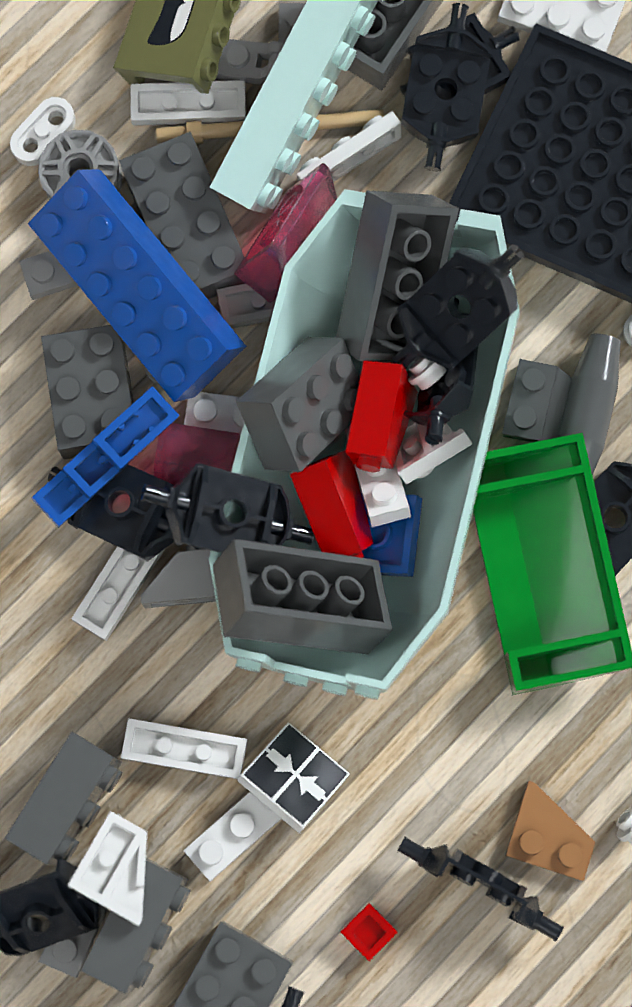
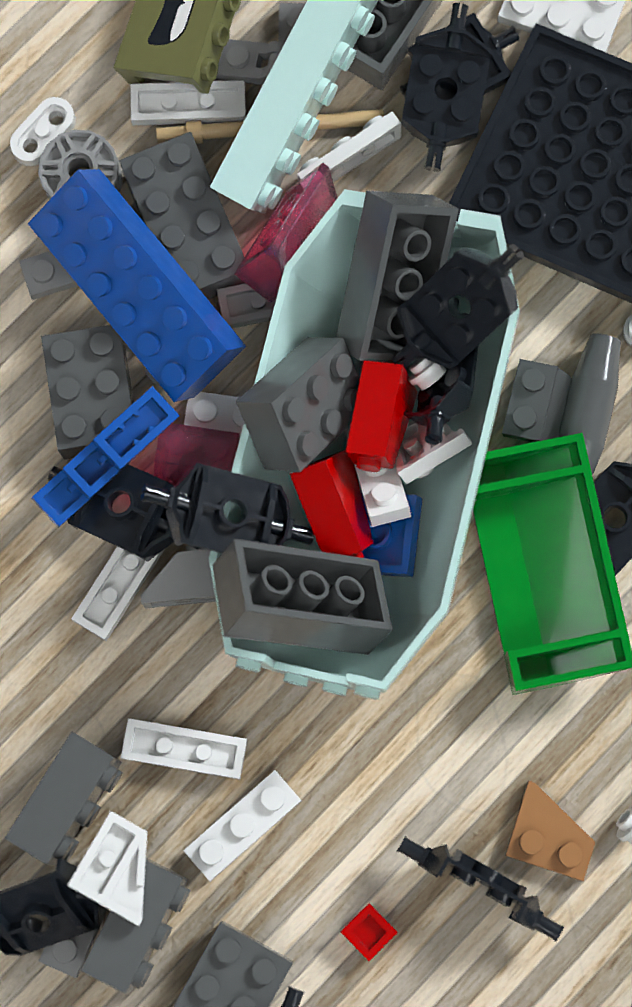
black tile [237,722,350,834] -> none

